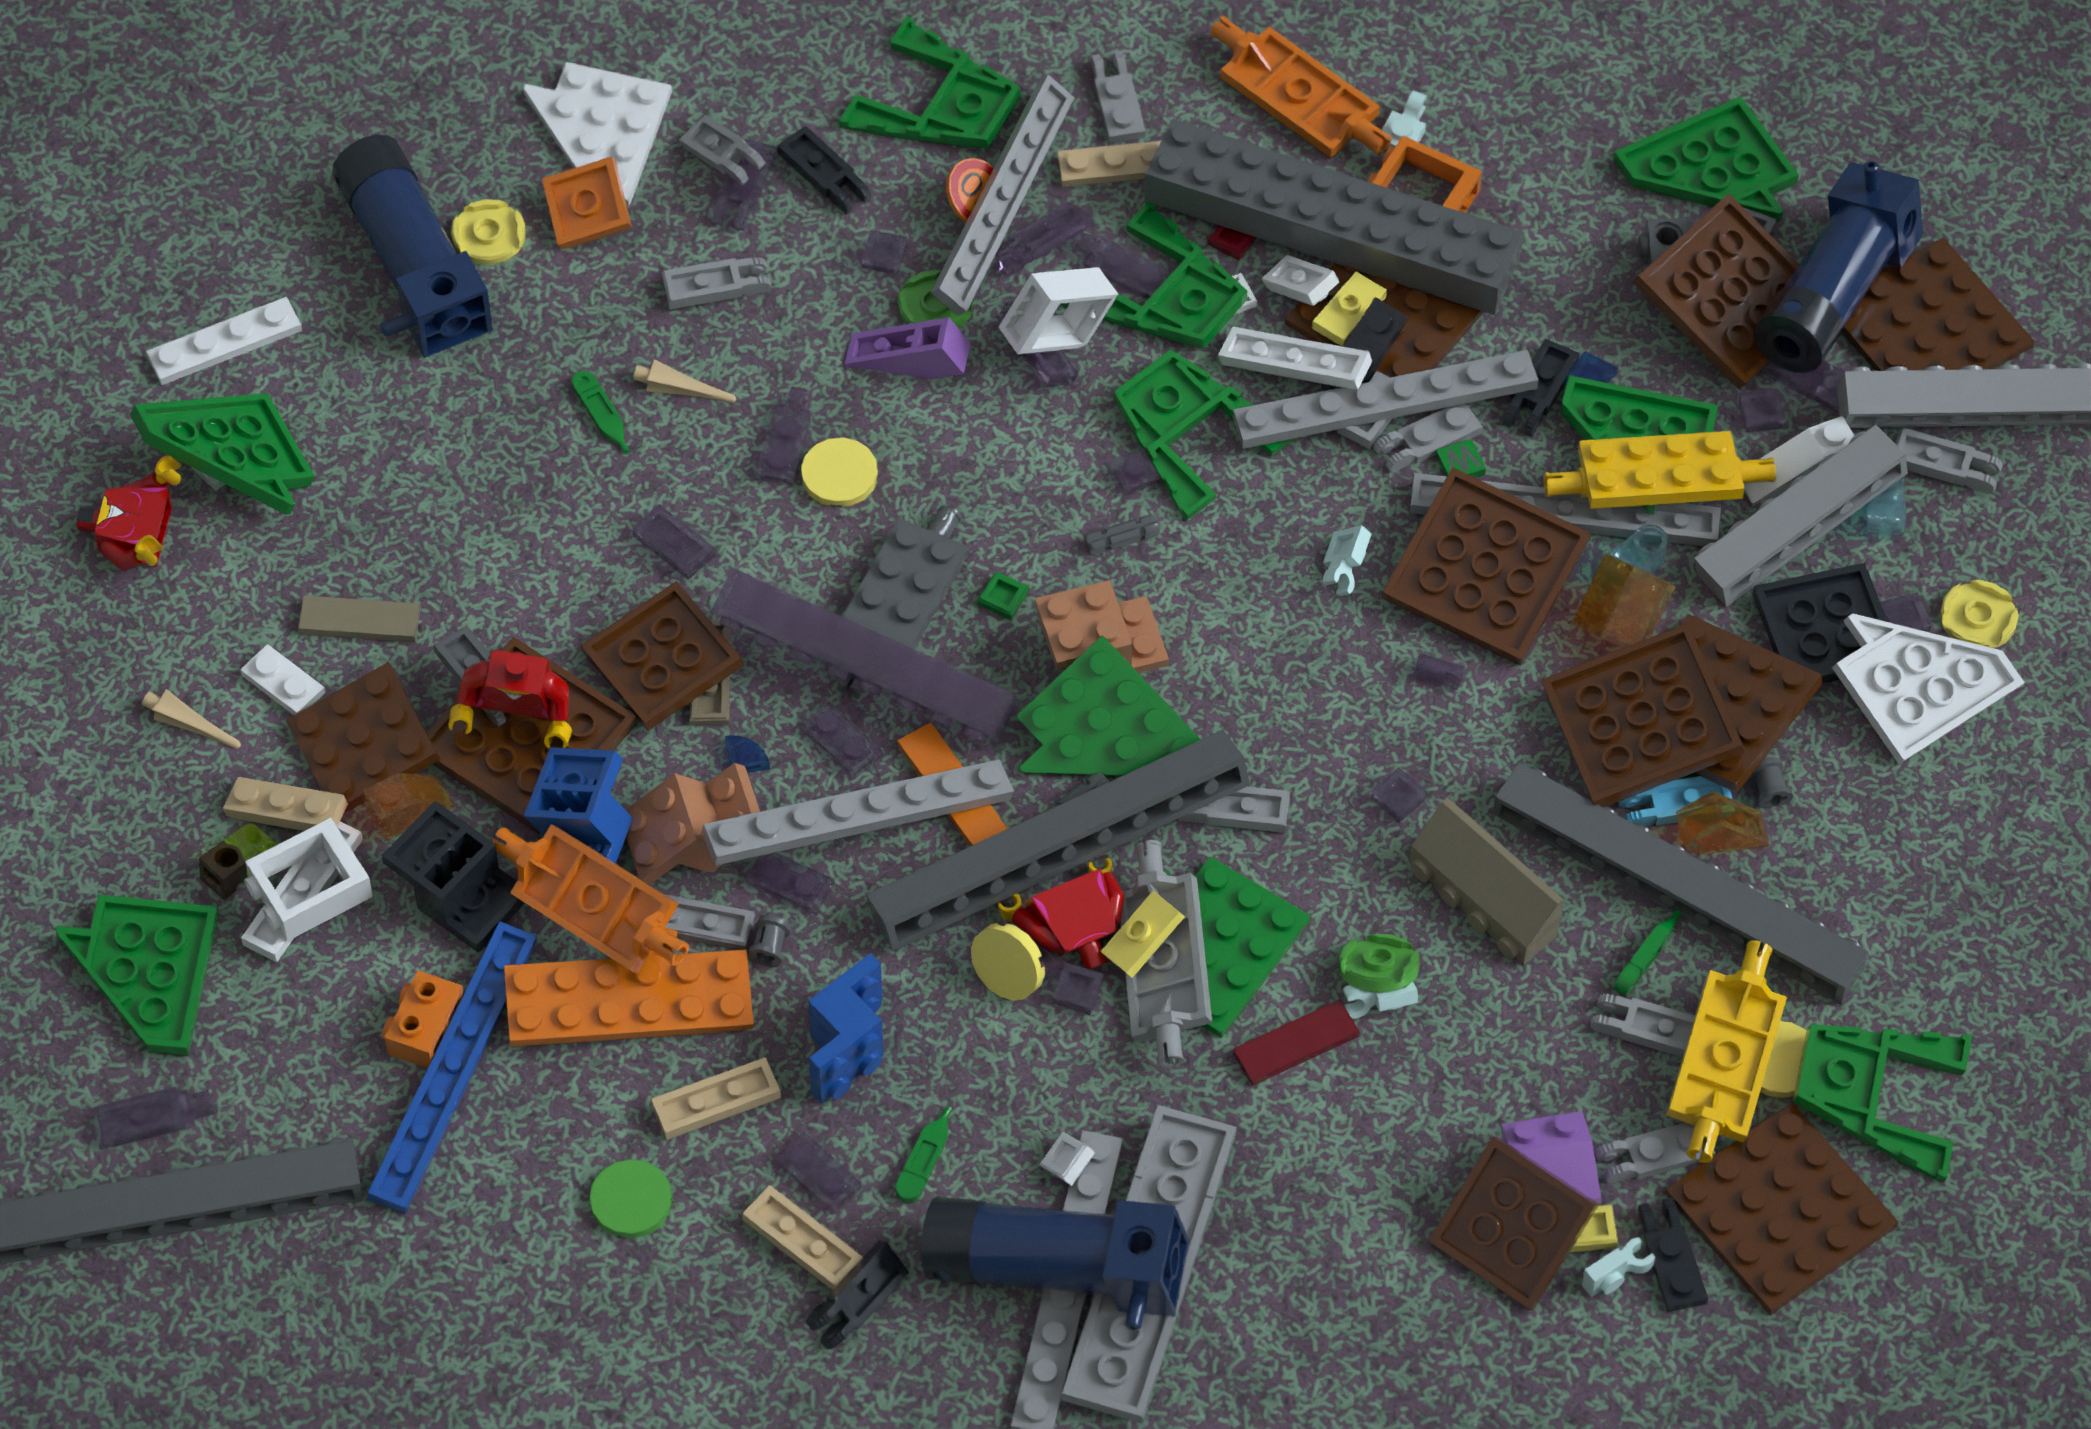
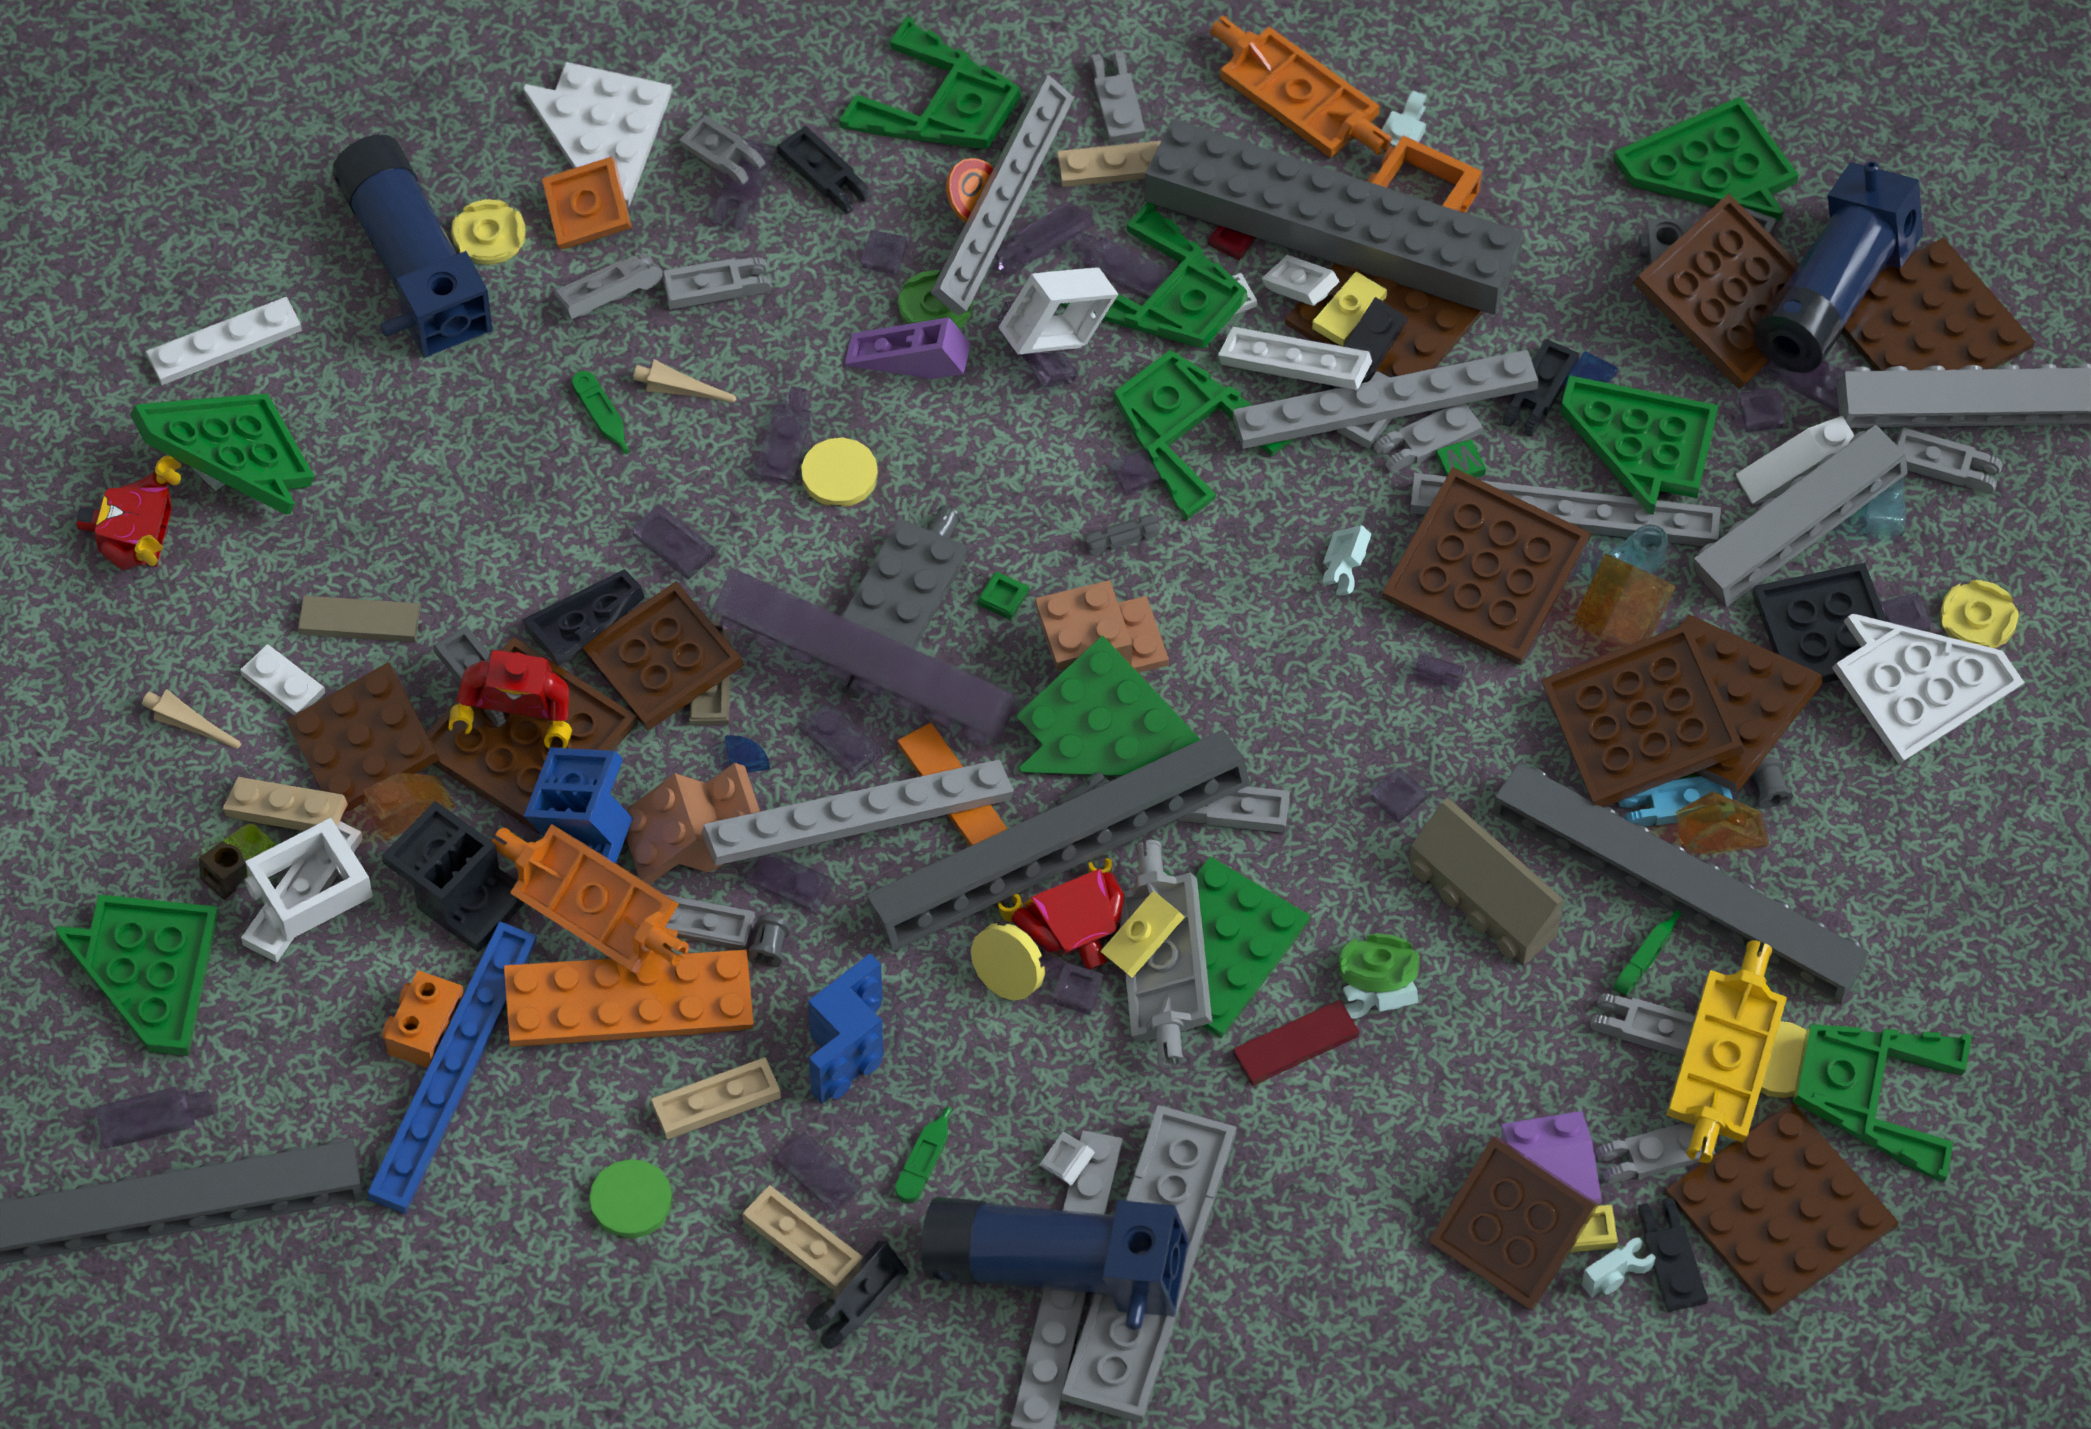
yellow plate [1543,431,1776,509] -> none
none -> black wing [522,569,645,666]
none -> light grey hinge [554,253,663,319]

